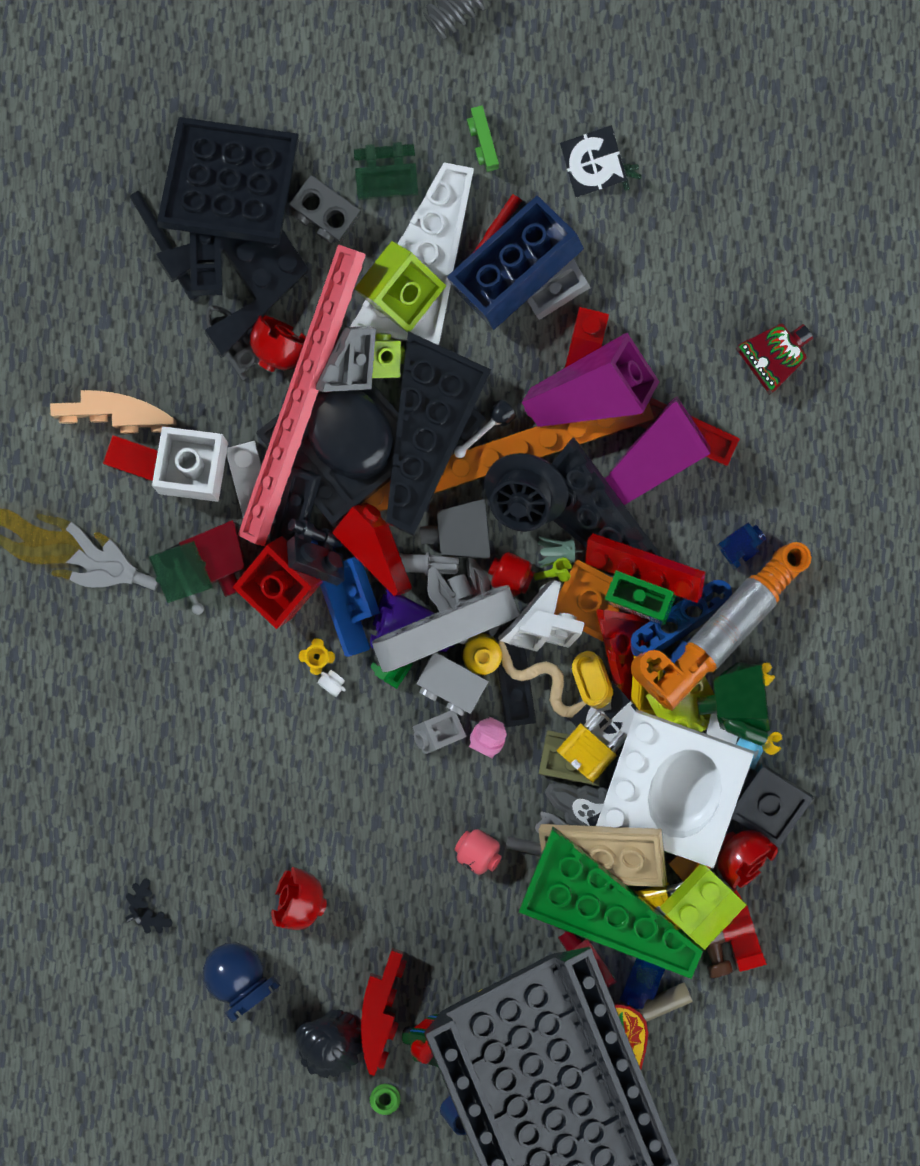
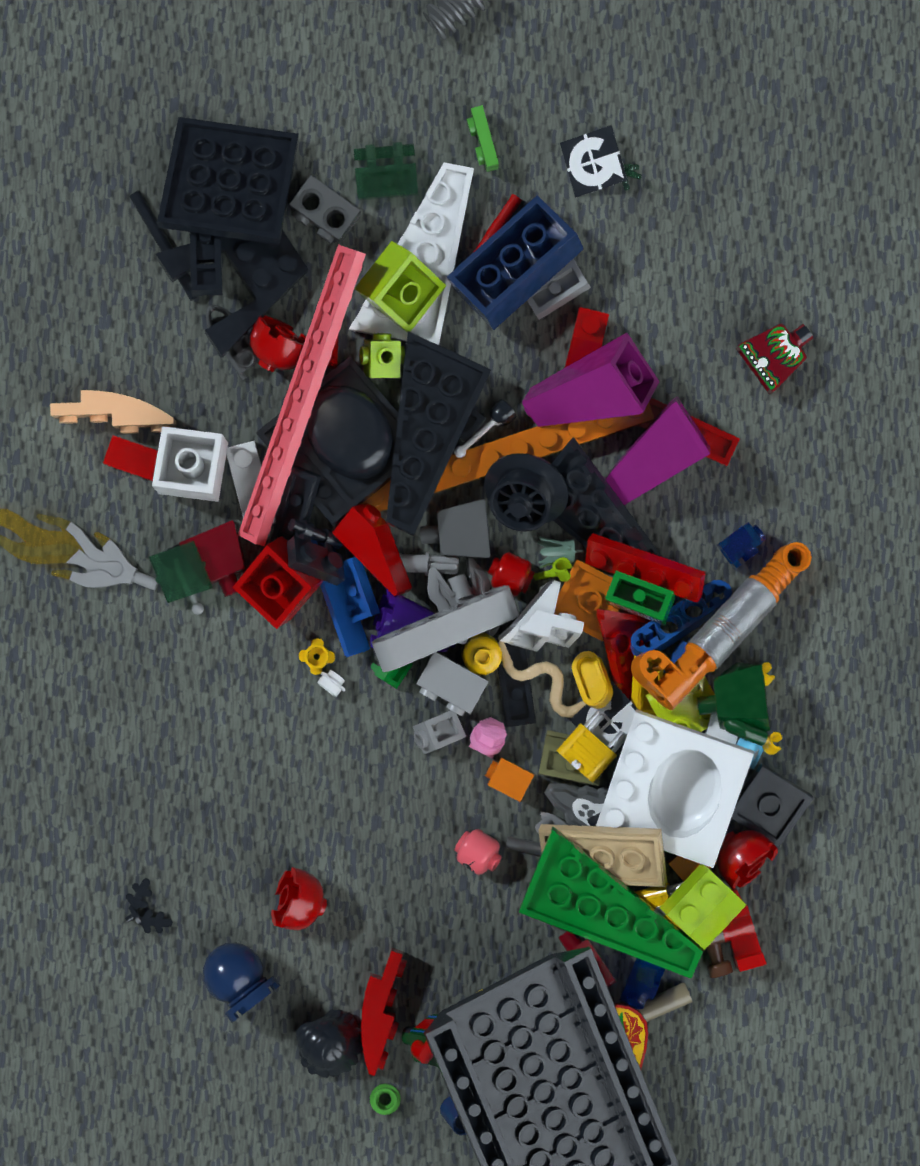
dark grey wing [316,326,376,392] -> none
none -> orange brick [485,757,534,802]

